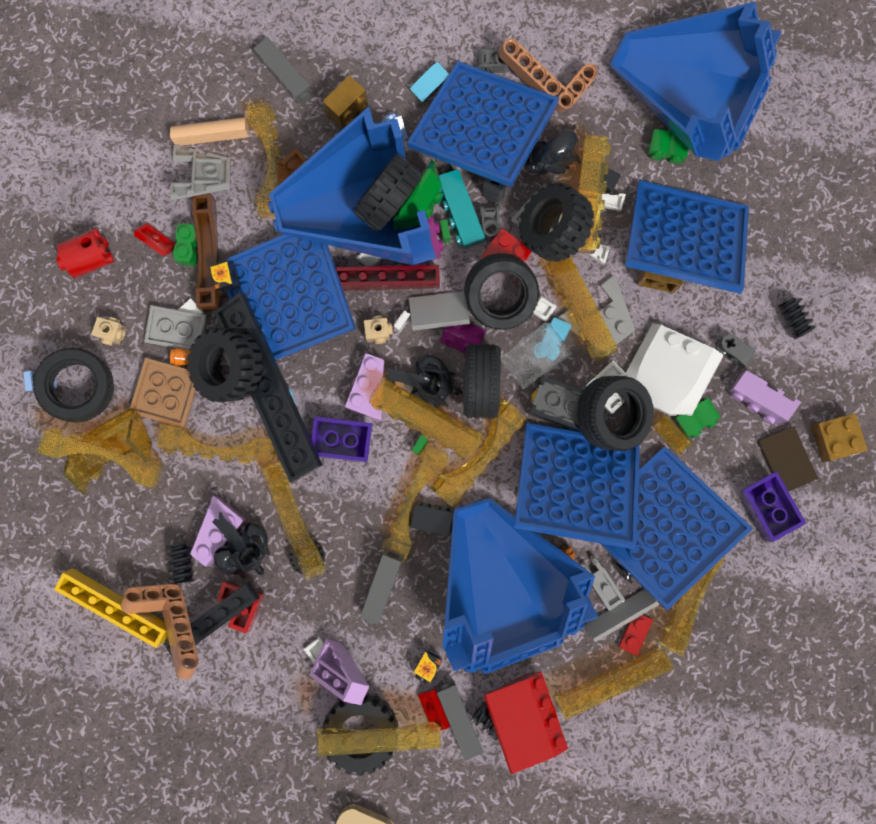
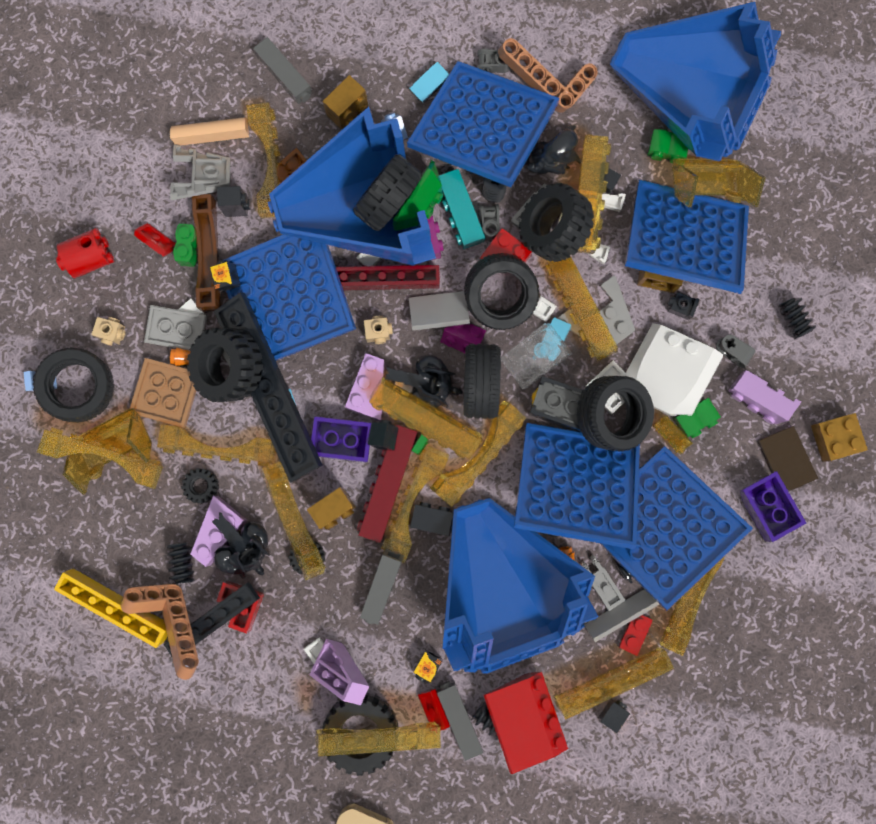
white tile [394,311,411,333] -> none
green tile [440,220,450,244] -> none
none -> black tyre [181,468,219,503]
none -> black brick [217,186,251,217]
none -> pearl gold brick [307,487,356,530]
none -> dark red brick [357,424,418,543]
none -> black brick [368,420,399,450]
none -> black brick [598,699,630,733]
none -> black brick [667,292,700,320]
none -> clear yellow windscreen [672,159,766,207]

